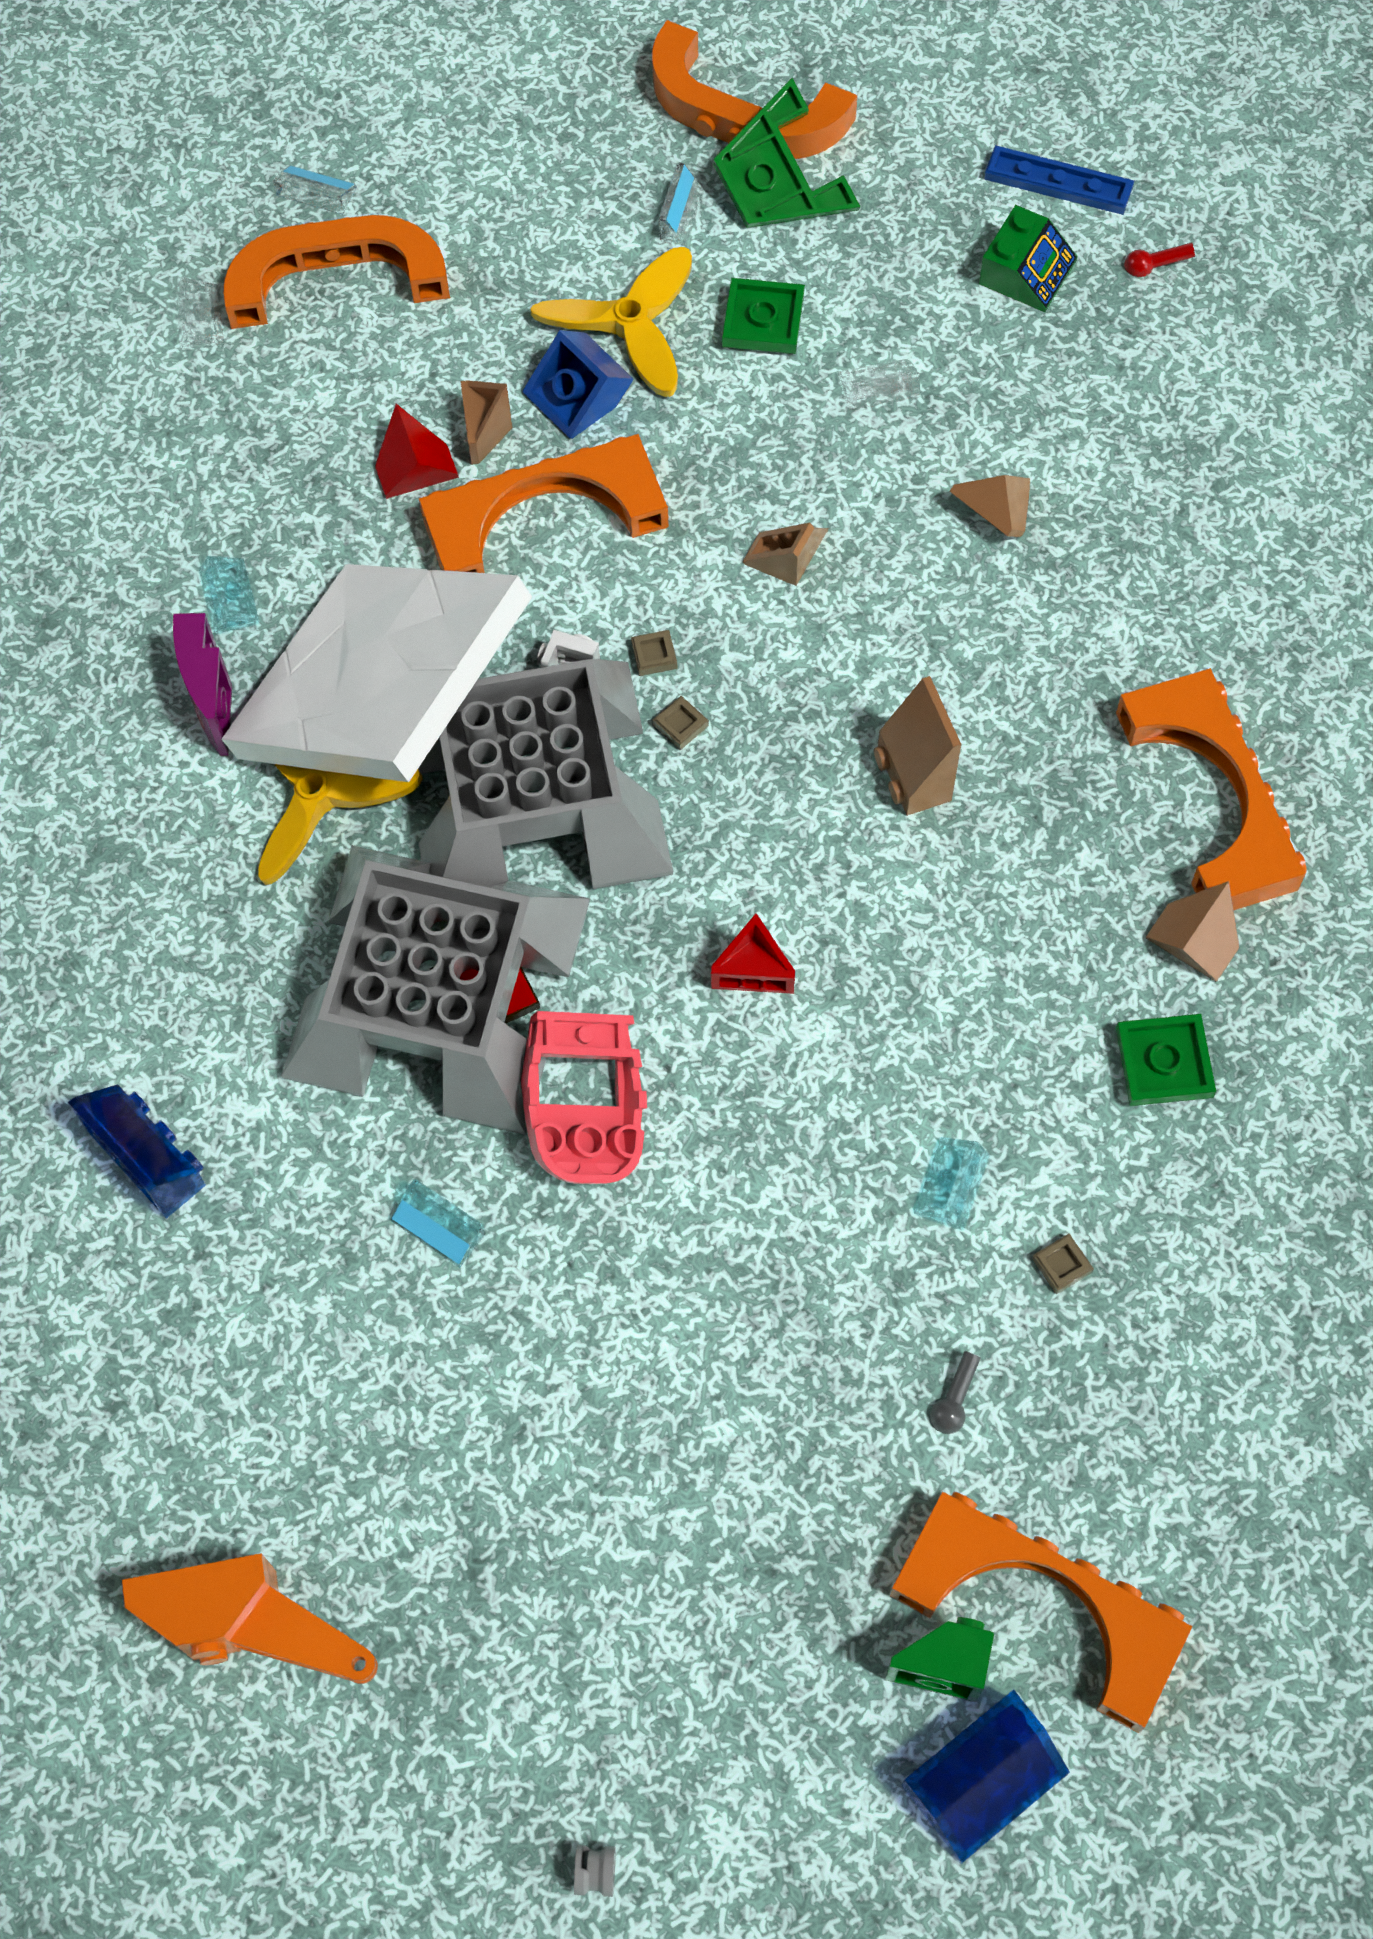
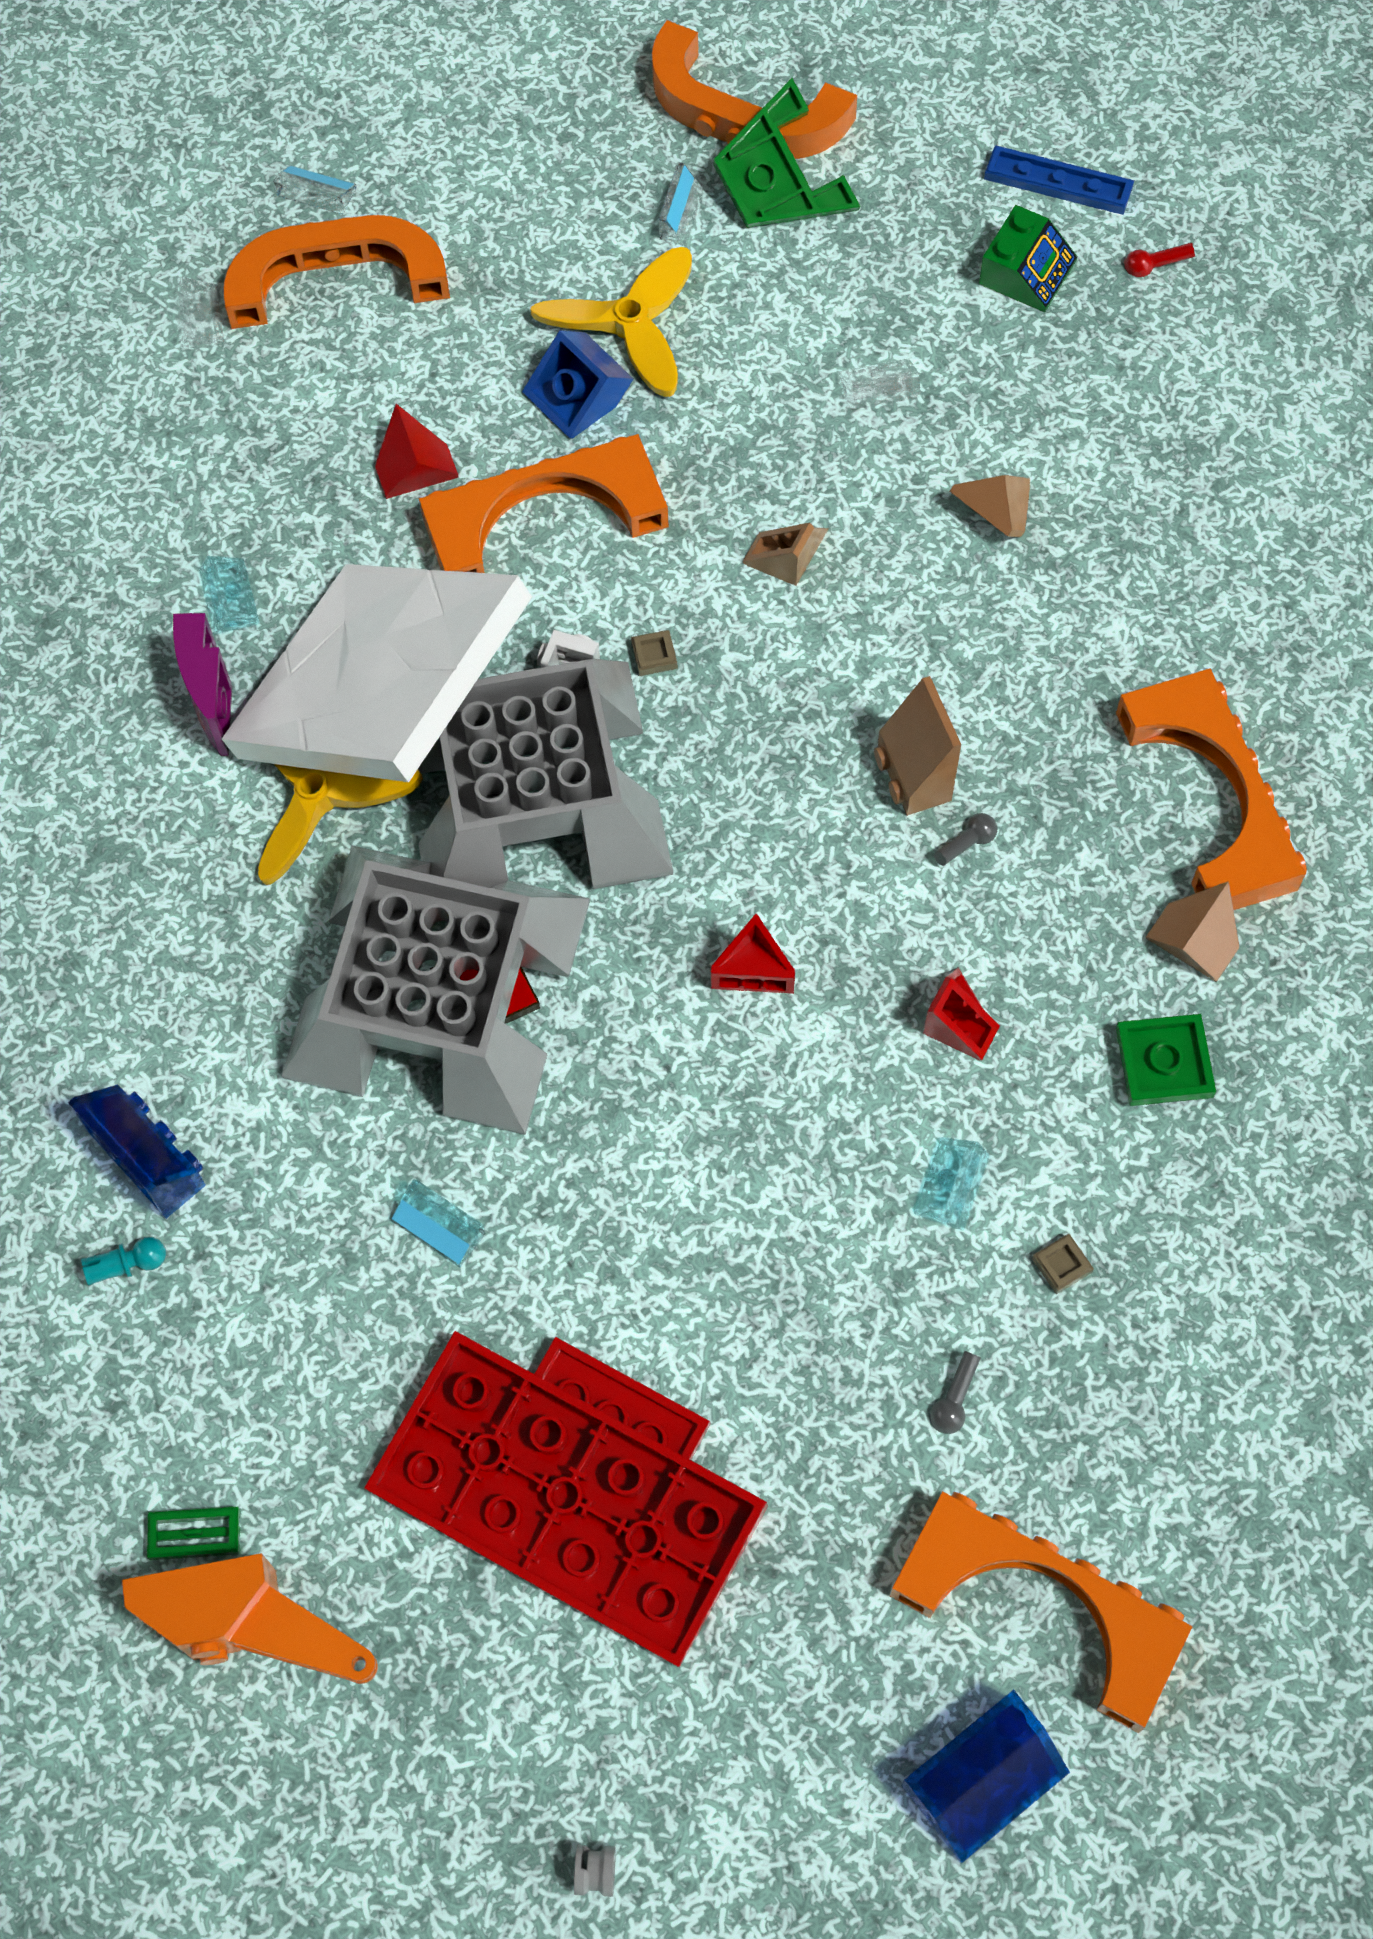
medium nougat slope [461,380,512,465] -> none
coral slope [521,1011,647,1184] -> none
dark tan tile [653,696,709,750] -> none
green plate [722,278,805,354] -> none
green slope [885,1617,995,1702] -> none
none -> teal pin [81,1236,166,1286]
none -> green tile [147,1507,240,1560]
none -> red slope [364,1331,768,1668]
none -> red slope [923,967,1000,1060]
none -> dark grey bar [934,813,998,866]

